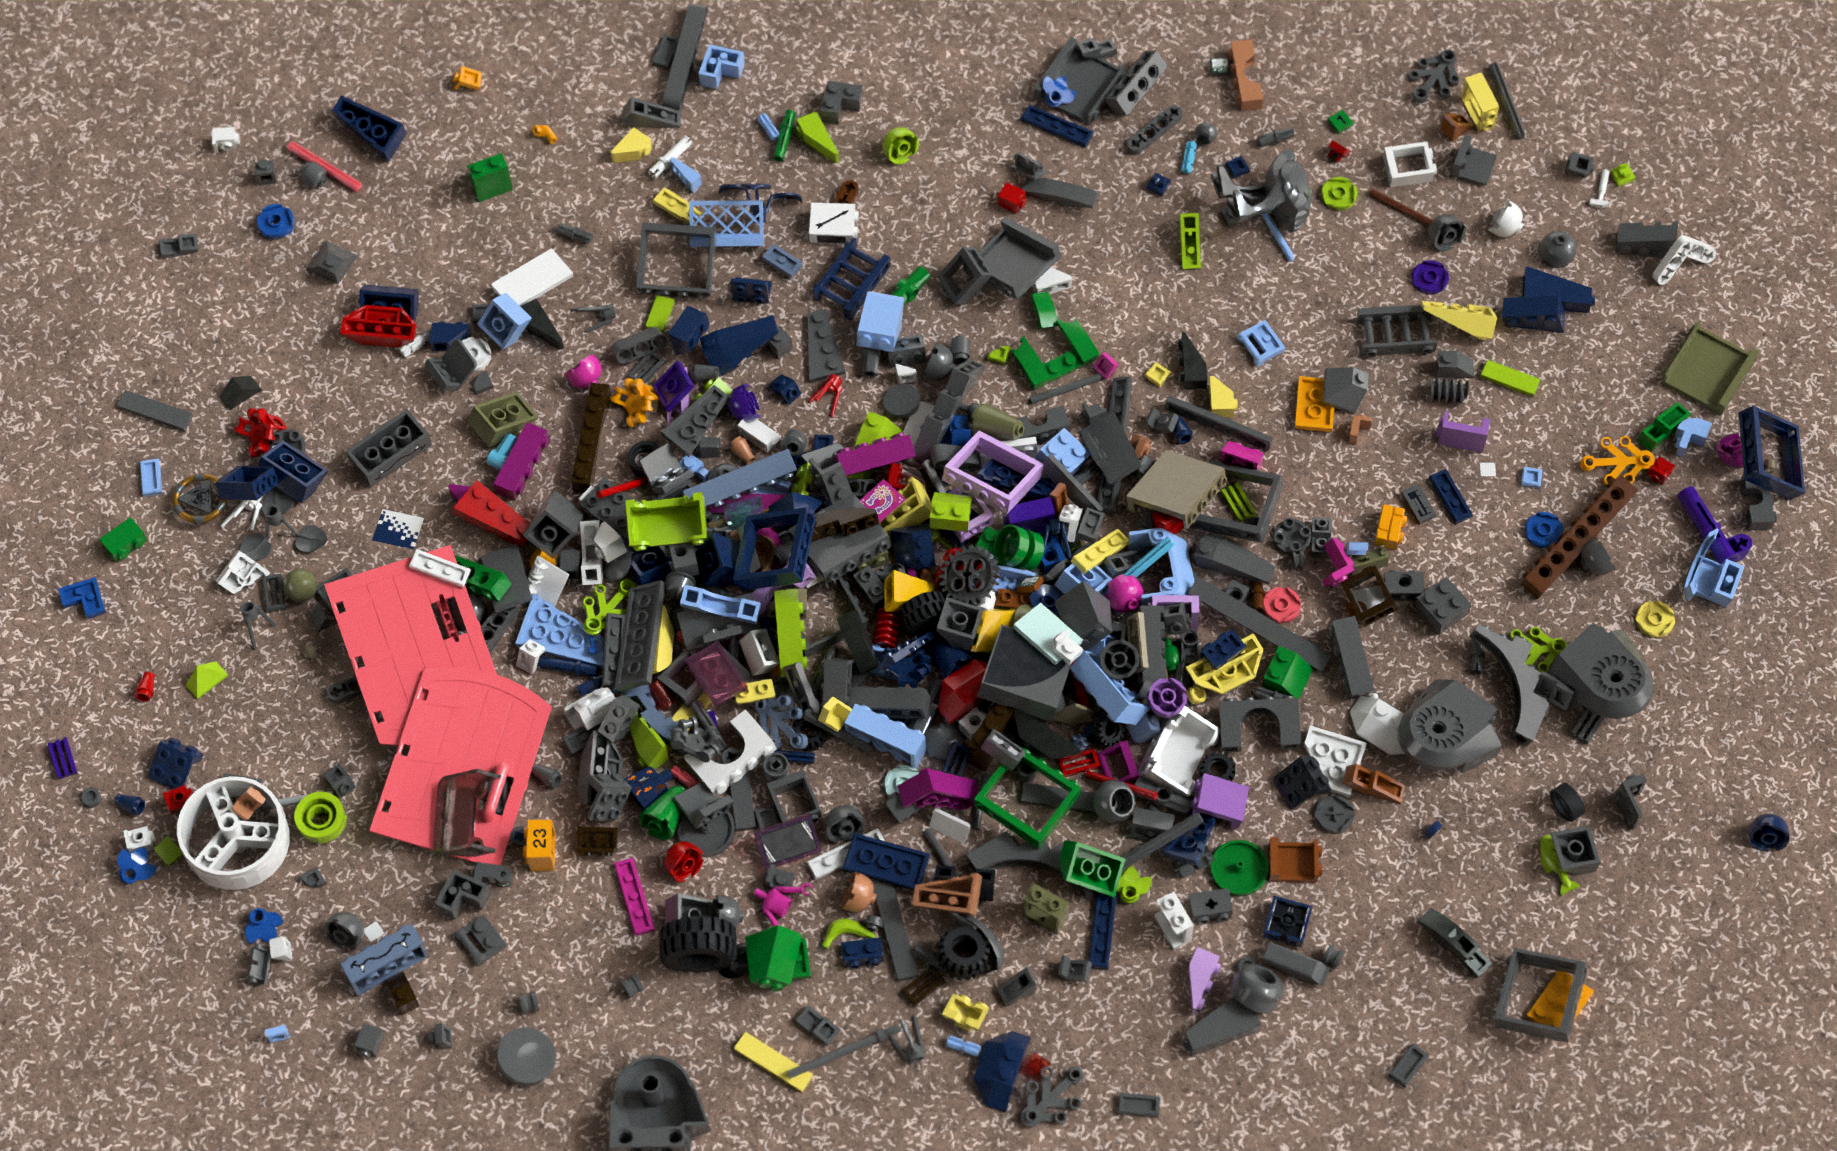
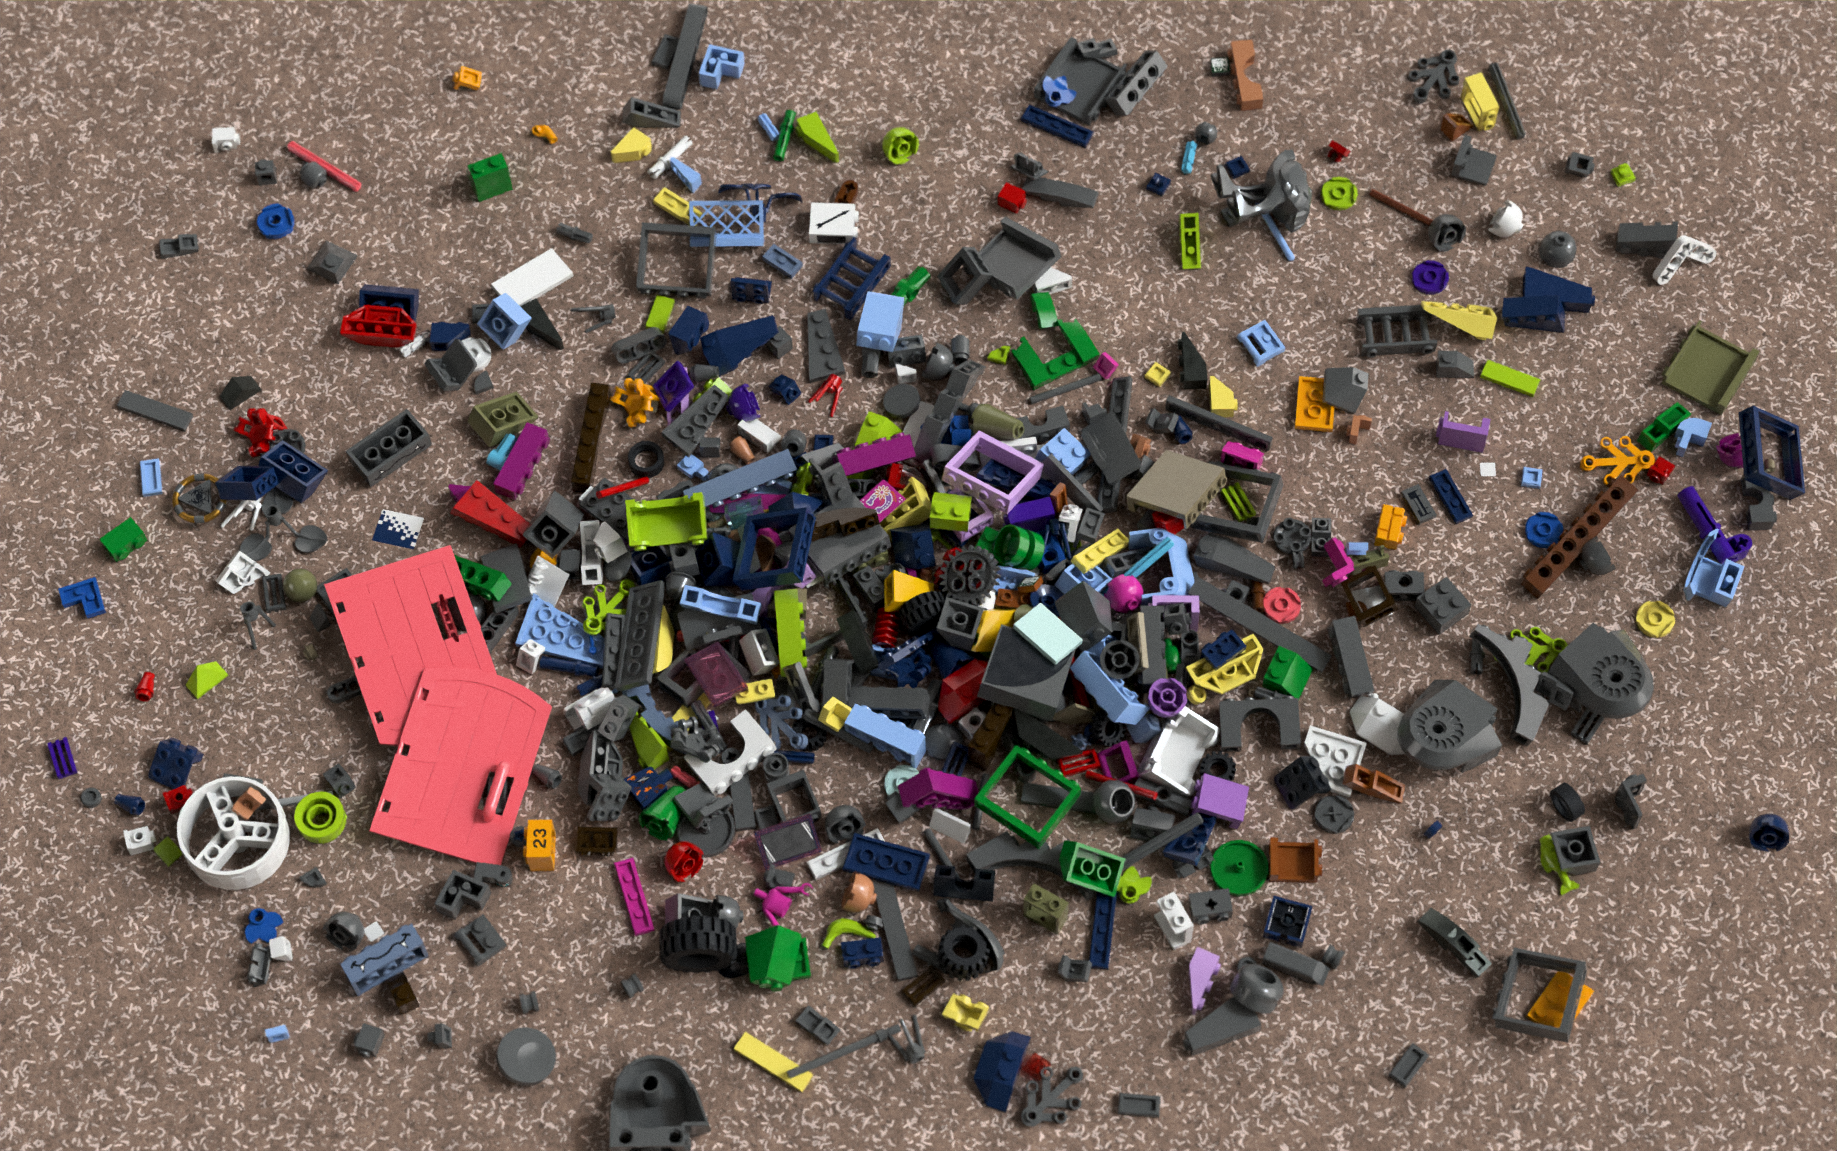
blue plate [117,848,157,884] -> none
dark blue wedge [332,95,407,162] -> none
white tile [409,549,471,588] -> none
clear smoke windscreen [433,769,501,857] -> none
dark pink cylinder [564,355,602,389] -> none
bracket [639,443,694,494] -> none
clear red cone [649,680,675,710] -> none
dark grey brick [821,80,863,124] -> none
nougat wedge [912,873,982,916] -> none
light blue piece [946,1036,981,1057] -> none
flat silver slope [981,728,1026,770] -> none
dark grey slope [997,967,1037,1006] -> none
white bracket [1052,629,1083,665] -> none
dark grey beam [1127,105,1182,155] -> none
dark grey tile [1136,679,1152,699] -> none
dark grey axle [1258,127,1295,147] -> none
green tile [1328,110,1353,134] -> none
white window [1383,142,1437,187] -> none
dark grey piece [1429,377,1469,404] -> none
white piece [1590,169,1610,208] -> none

